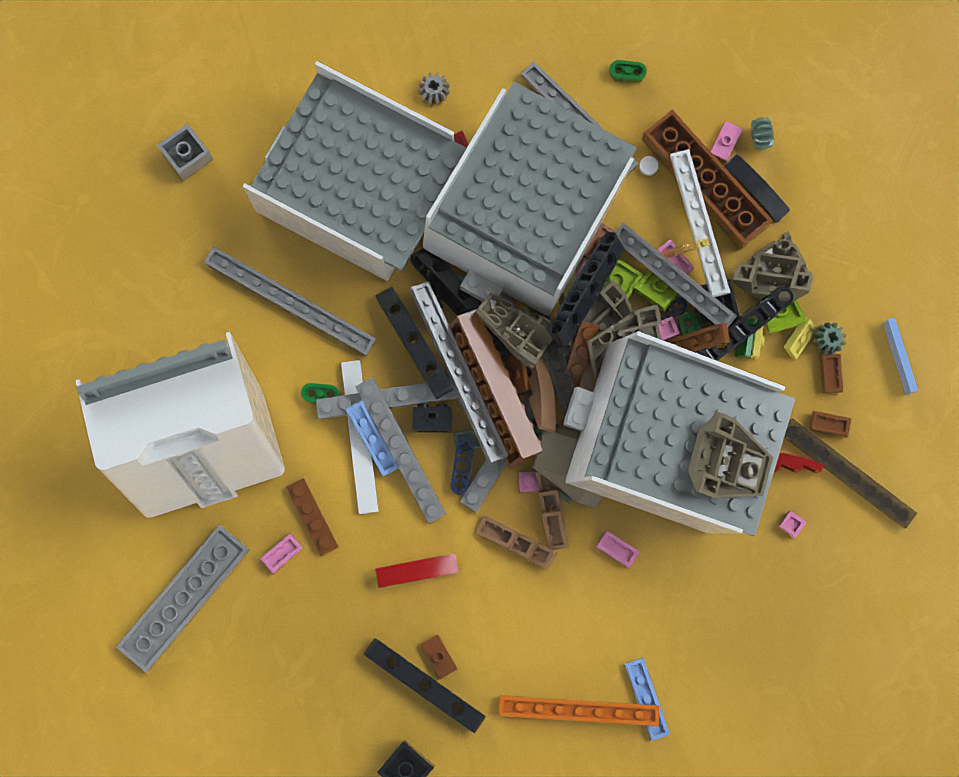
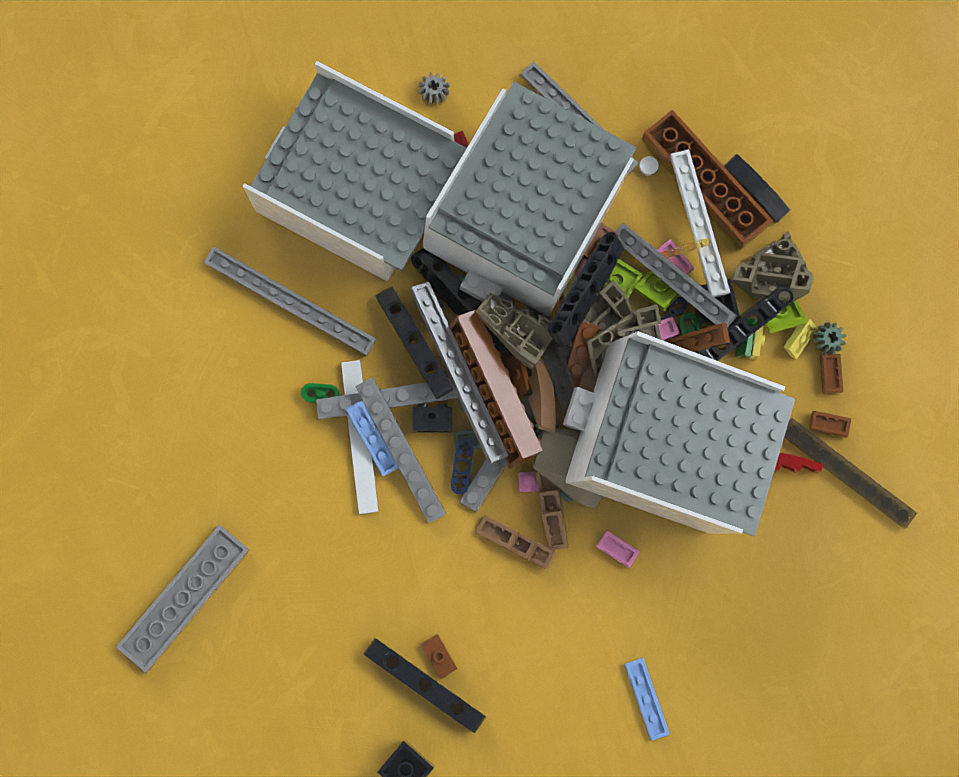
white piece [75,332,285,518] -> none
light grey brick [157,124,213,181] -> none
bright pink plate [260,533,303,574] -> none
dark orange plate [286,478,339,556] -> none
red slope [375,554,459,588] -> none
orange plate [499,695,660,726] -> none
green plate [609,60,647,82] -> none
dark tan wedge [688,412,773,498] -> none
bright pink plate [711,121,742,163] -> none
sand green gear [750,117,774,150] -> none
bright pink plate [778,511,806,538] -> none
light blue tile [883,318,918,395] -> none

